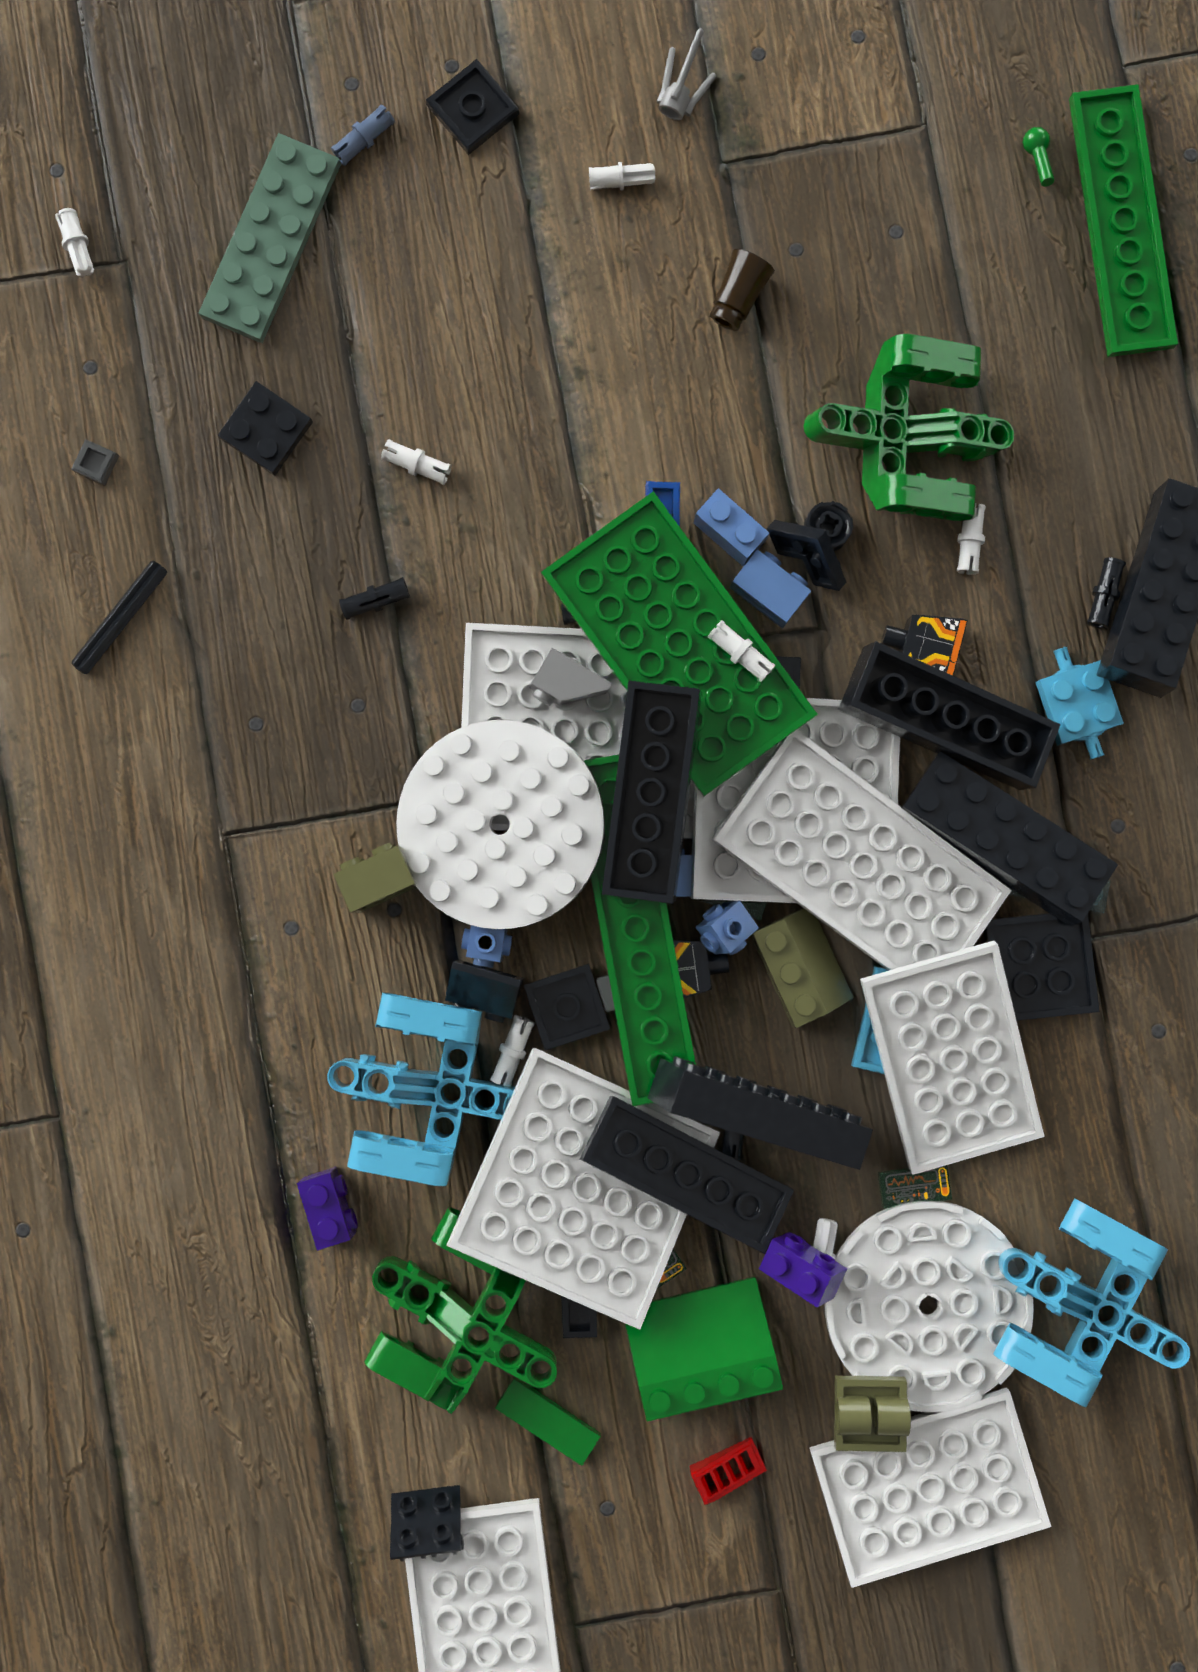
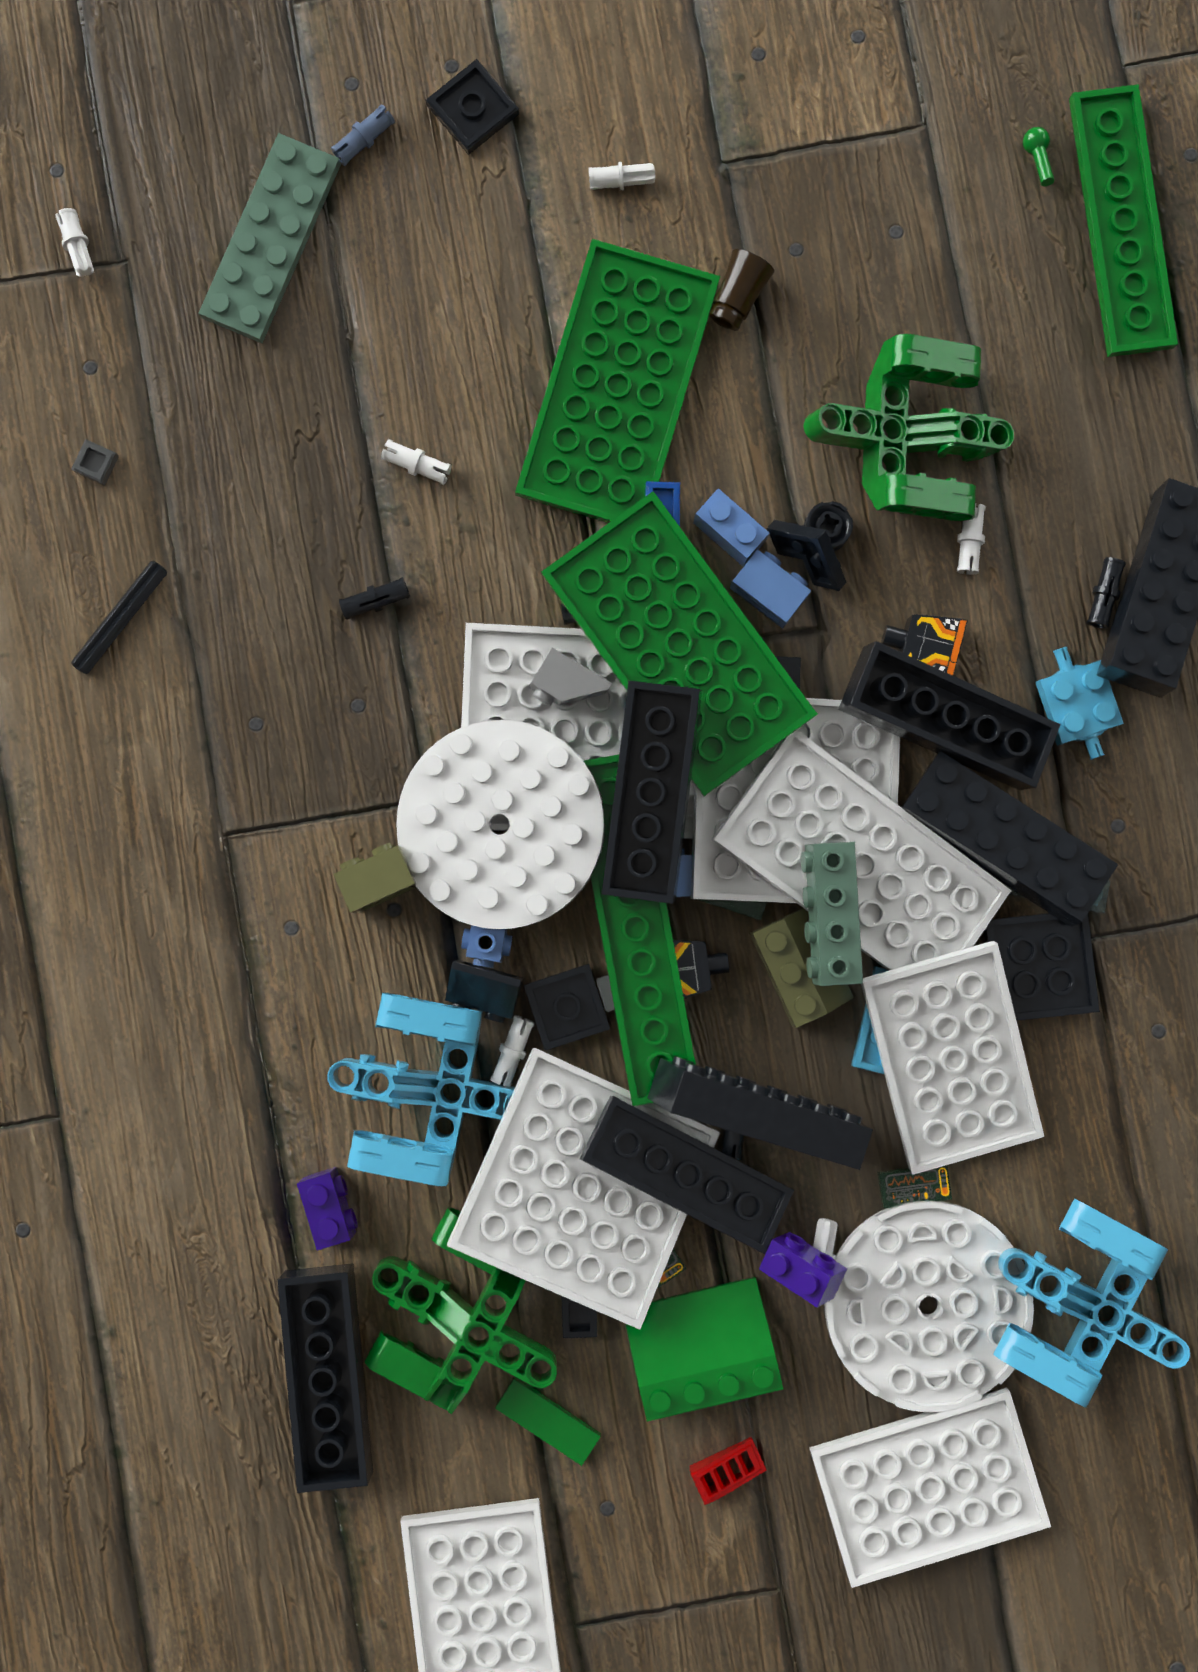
black plate [218,381,313,476] -> none
black hinge [390,1485,464,1562] -> none
light grey plant [657,28,716,120] -> none
medium blue brick [696,900,759,955] -> none
white pin [708,620,776,682] -> none
olive plate [834,1375,911,1452] -> none
none -> black brick [277,1263,373,1493]
none -> green plate [515,239,720,523]
none -> sand green brick [800,842,863,986]

